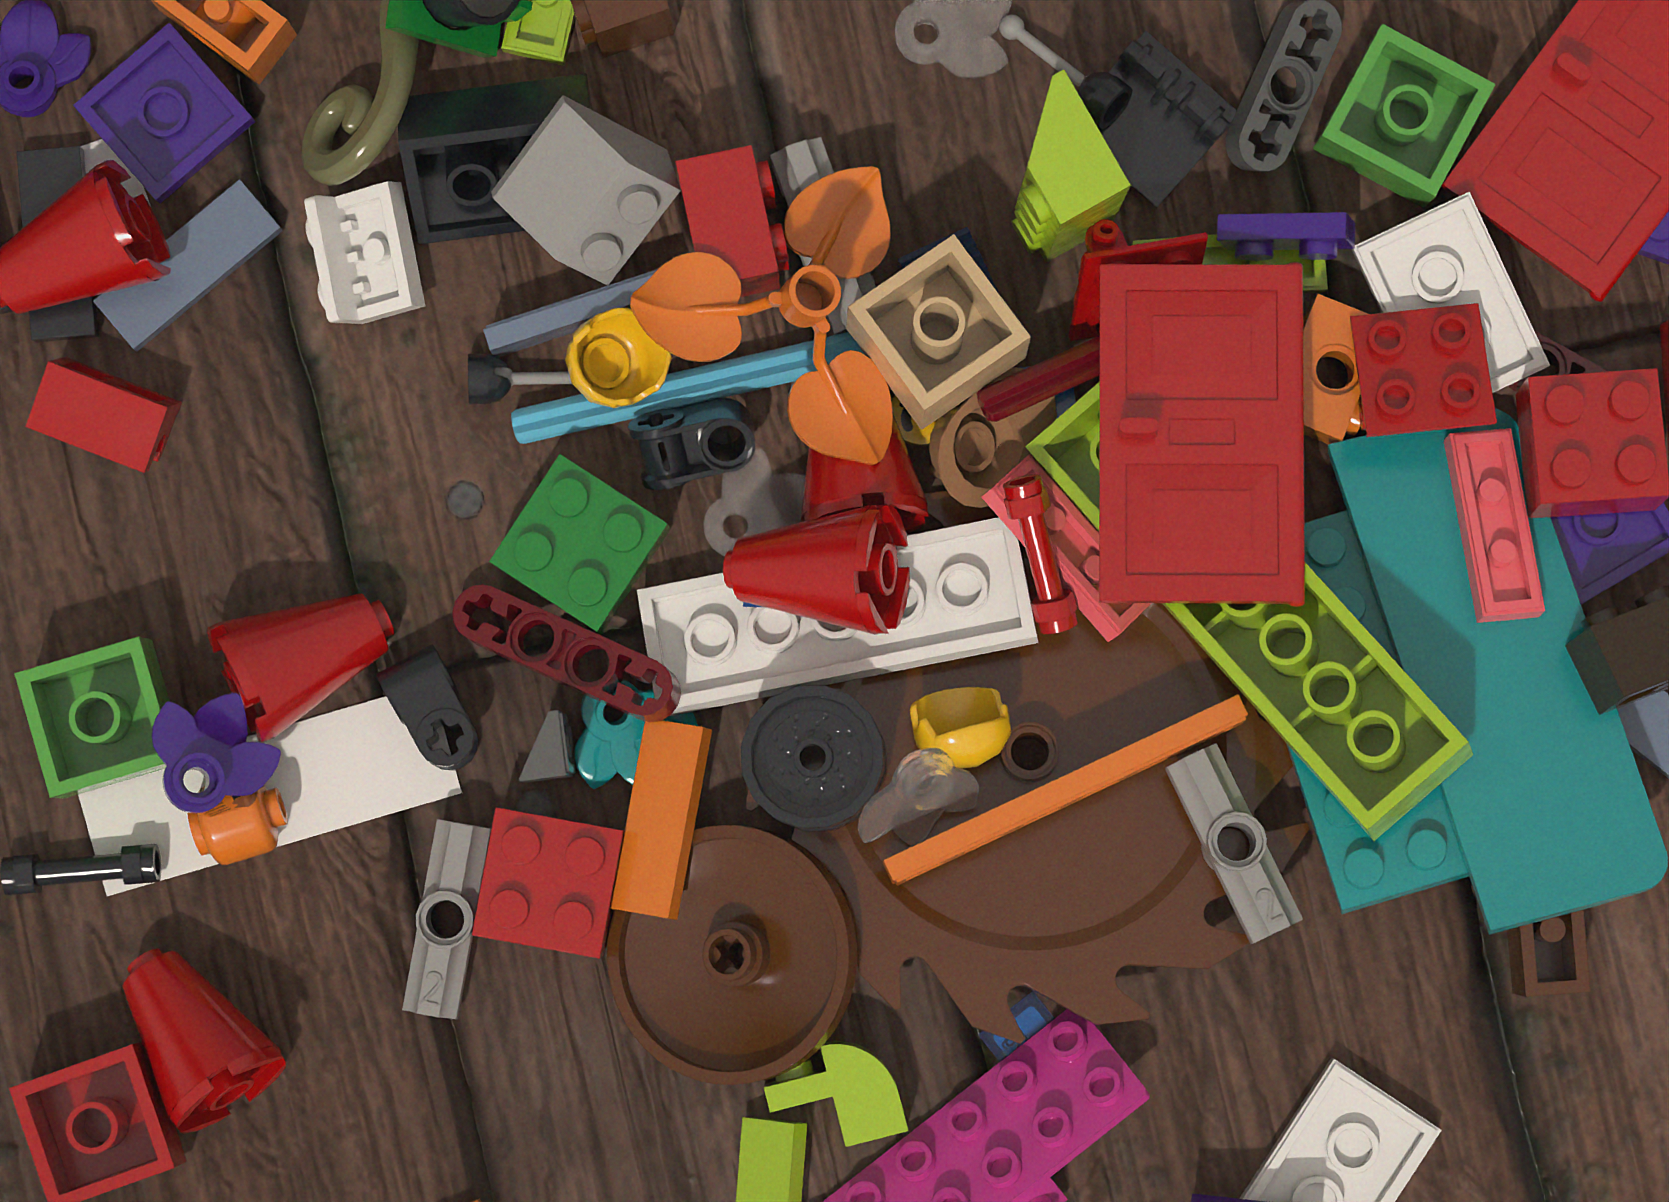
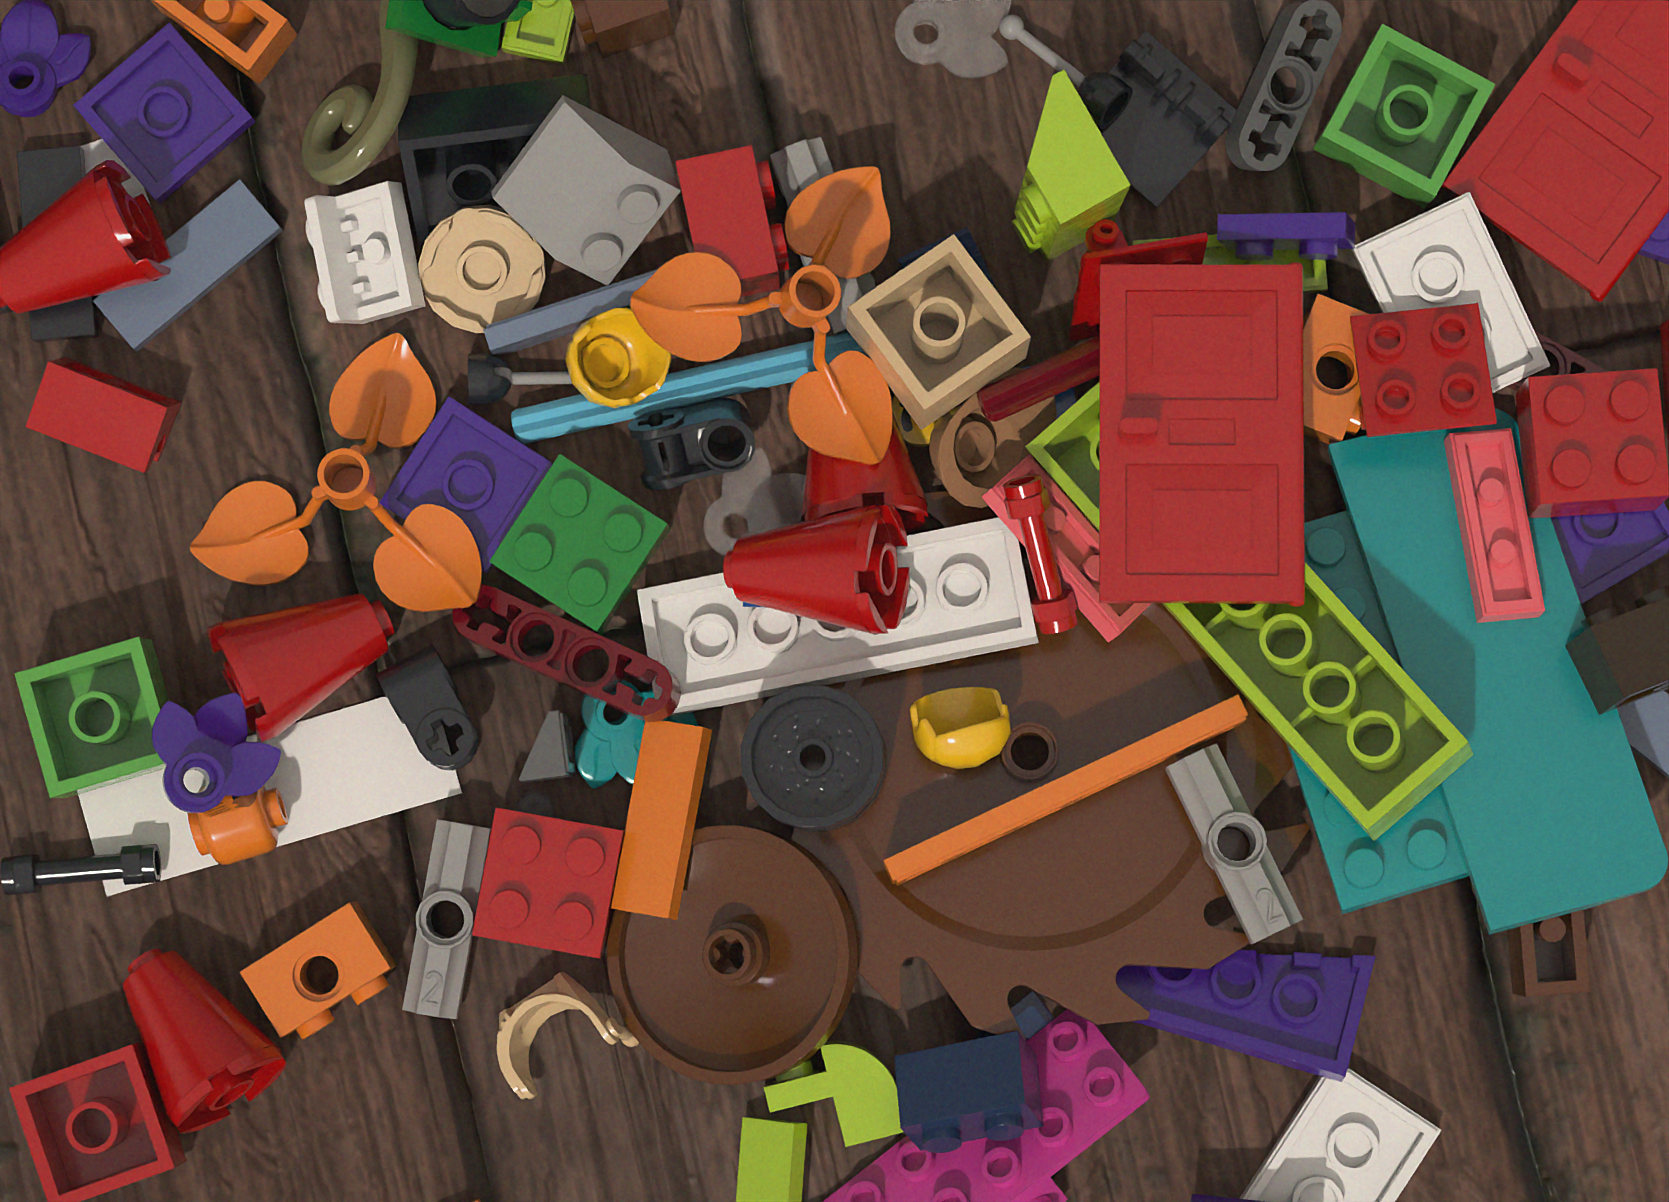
clear plate [858,748,979,846] -> none
none -> orange plant [190,333,482,612]
none -> orange brick [240,901,397,1040]
none -> dark purple plate [380,397,553,574]
none -> tan tile [418,205,546,333]
none -> tan helmet [497,972,639,1099]
none -> dark blue brick [894,1031,1044,1153]
none -> dark purple wing [1116,950,1376,1082]

